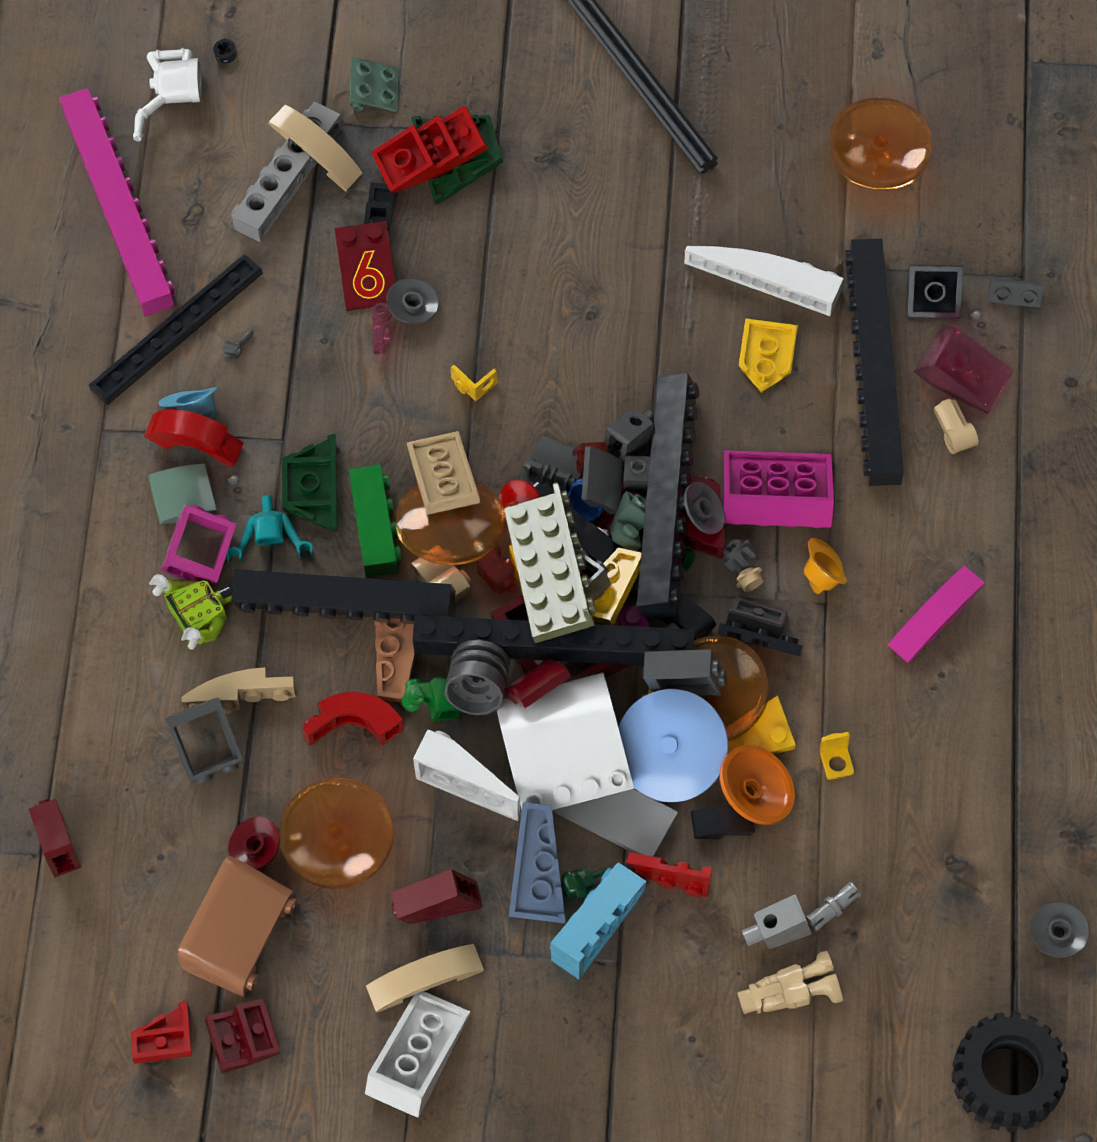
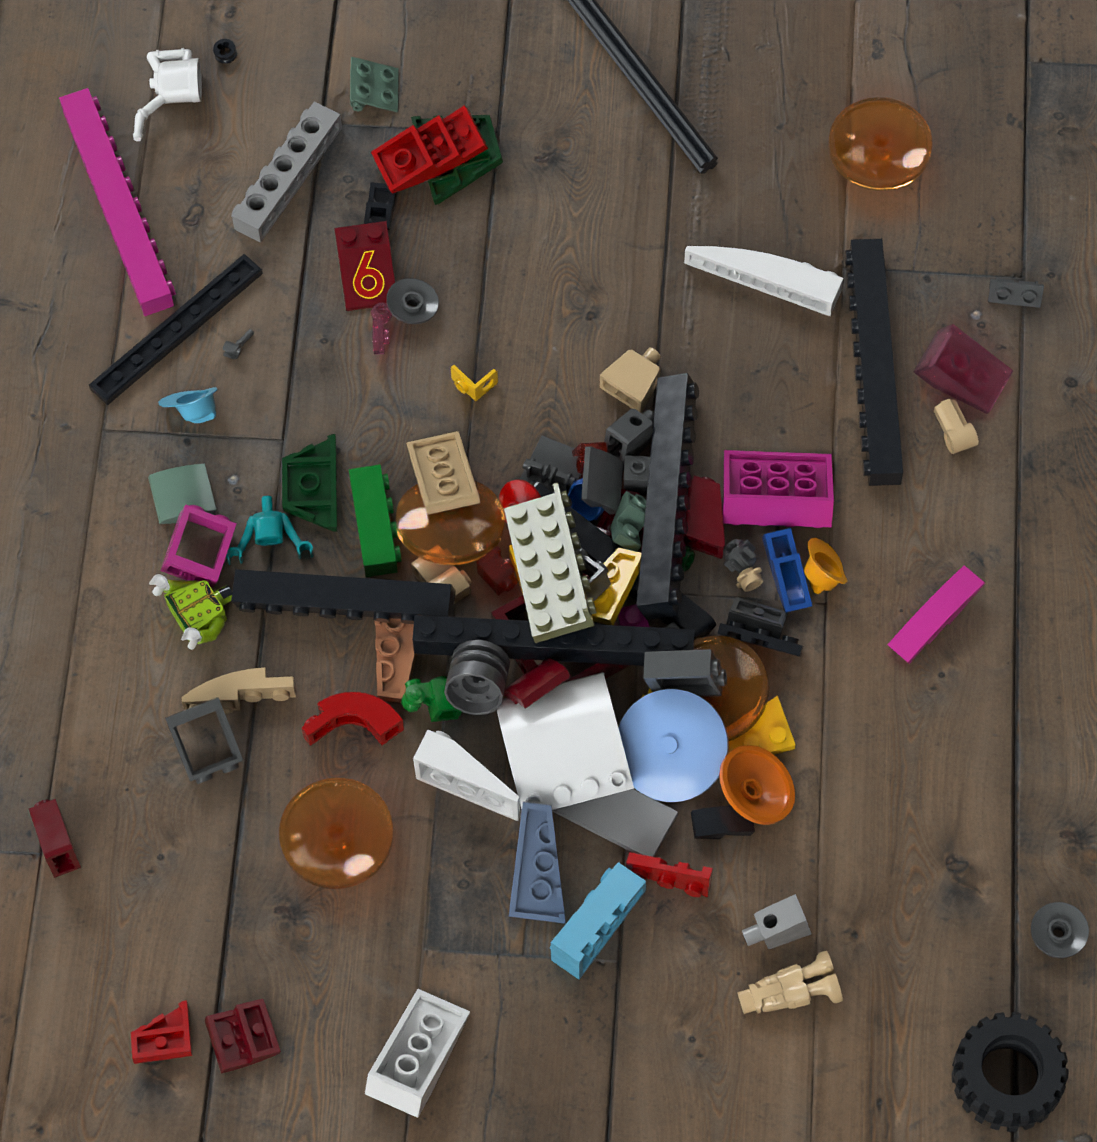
red arch [144,409,244,467] -> none
nougat windscreen [177,856,297,997] -> none
dark red dish [228,816,281,870] -> none
tan slope [268,105,363,192] -> none
tan slope [366,944,484,1013] -> none
dark red slope [391,869,483,924] -> none
dark green piece [560,867,607,900] -> none
dark grey dish [684,482,725,534] -> none
yellow tile [738,318,798,393] -> none
light grey pin [805,882,861,931] -> none
yellow bracket [819,732,854,780] -> none
black slope [906,264,963,318] -> none
none -> tan torso [600,347,661,413]
none -> blue slope [762,528,812,613]

